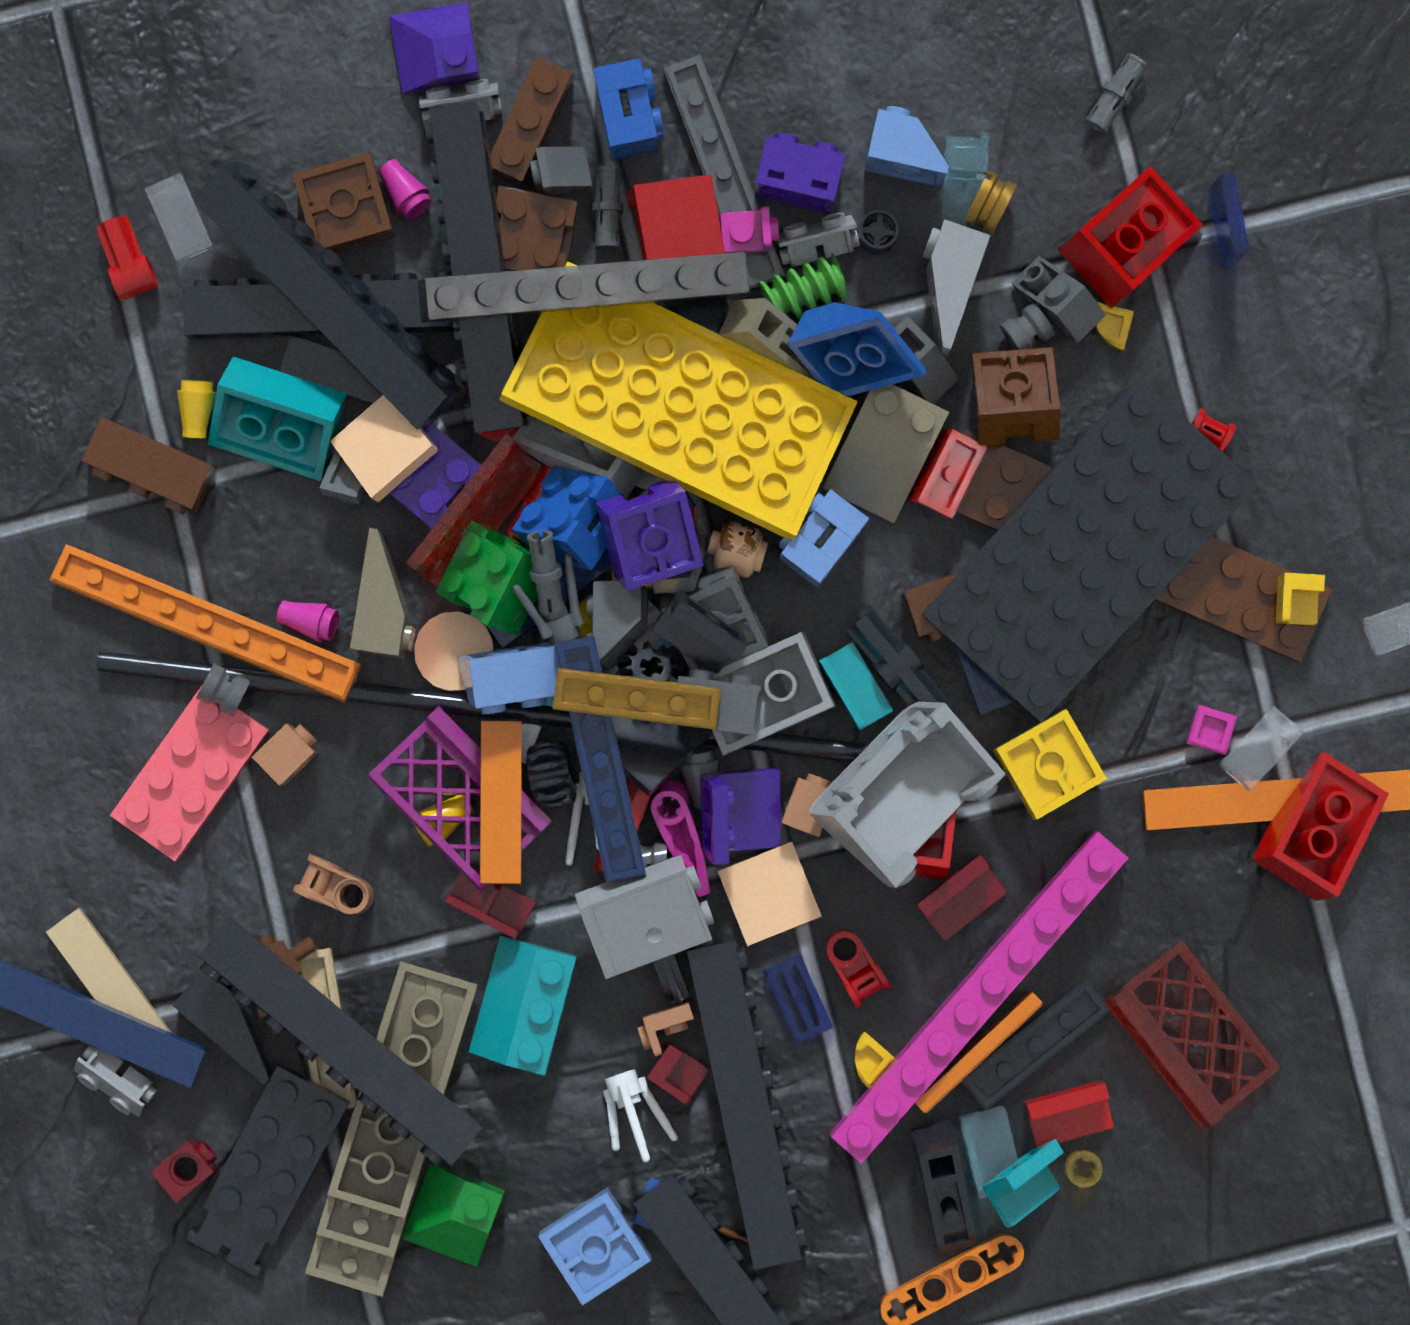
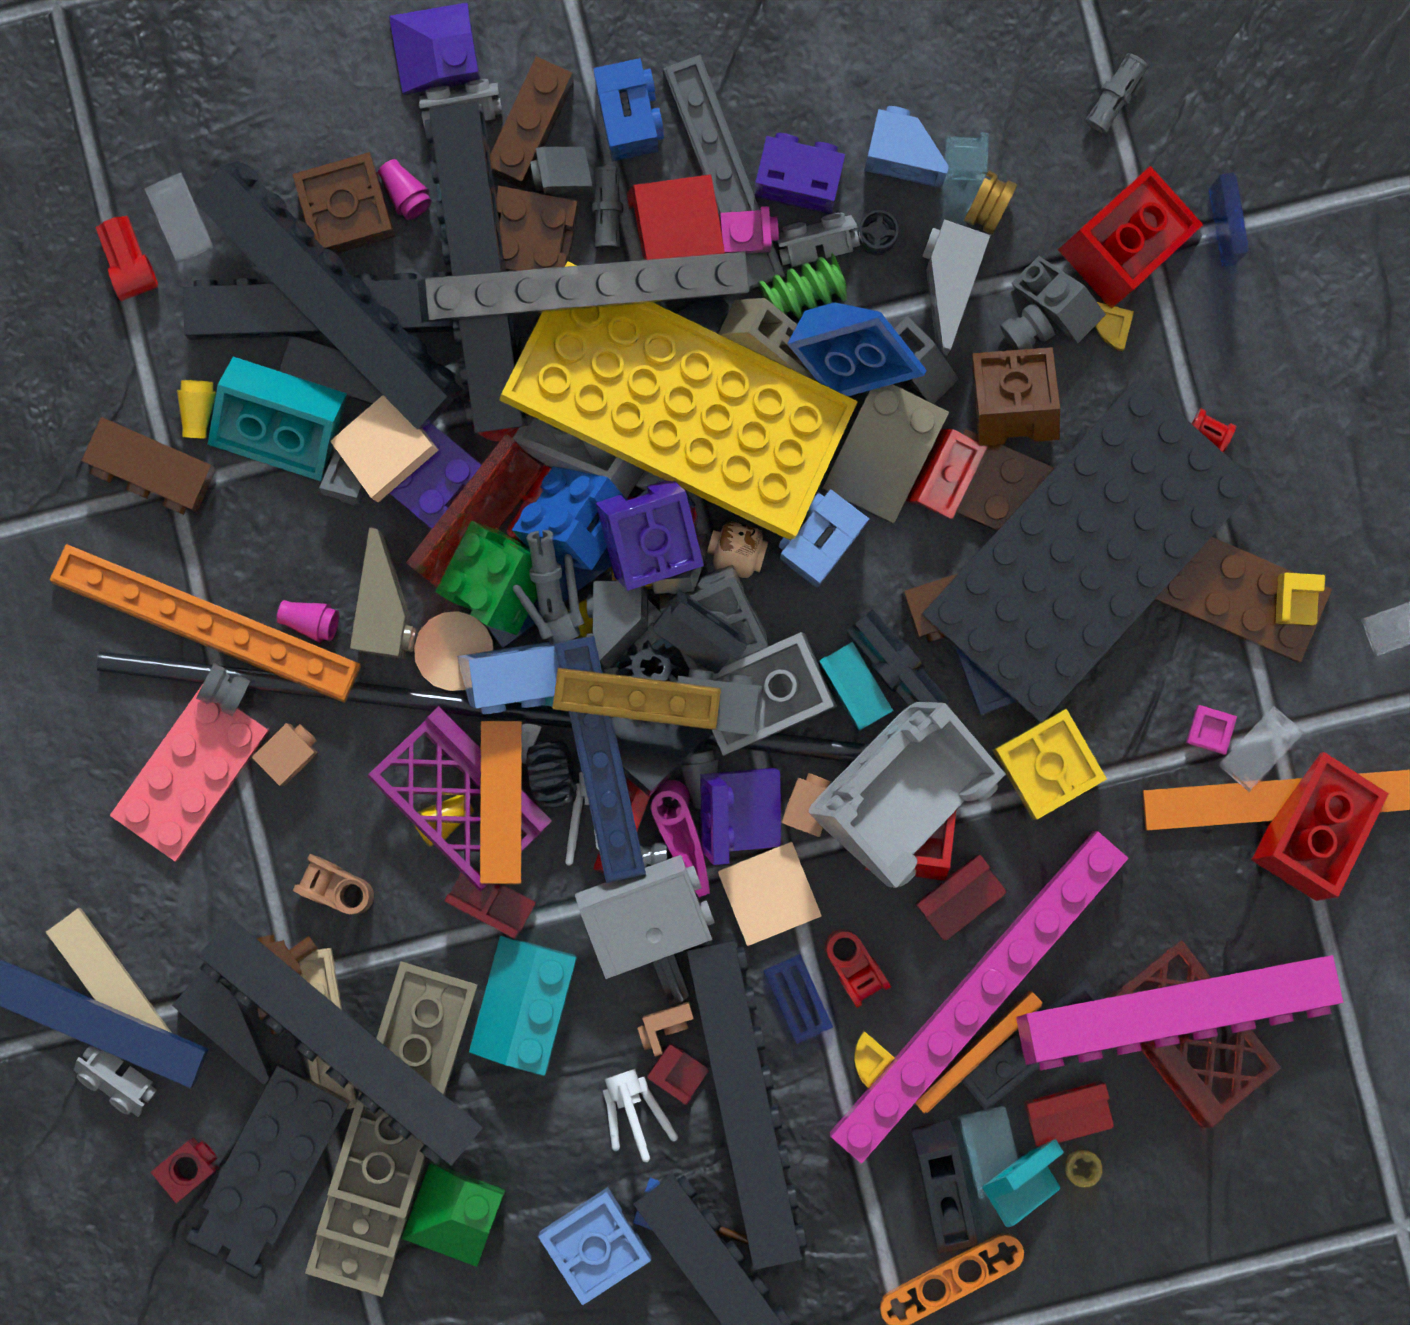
none -> dark pink brick [1016,955,1344,1071]

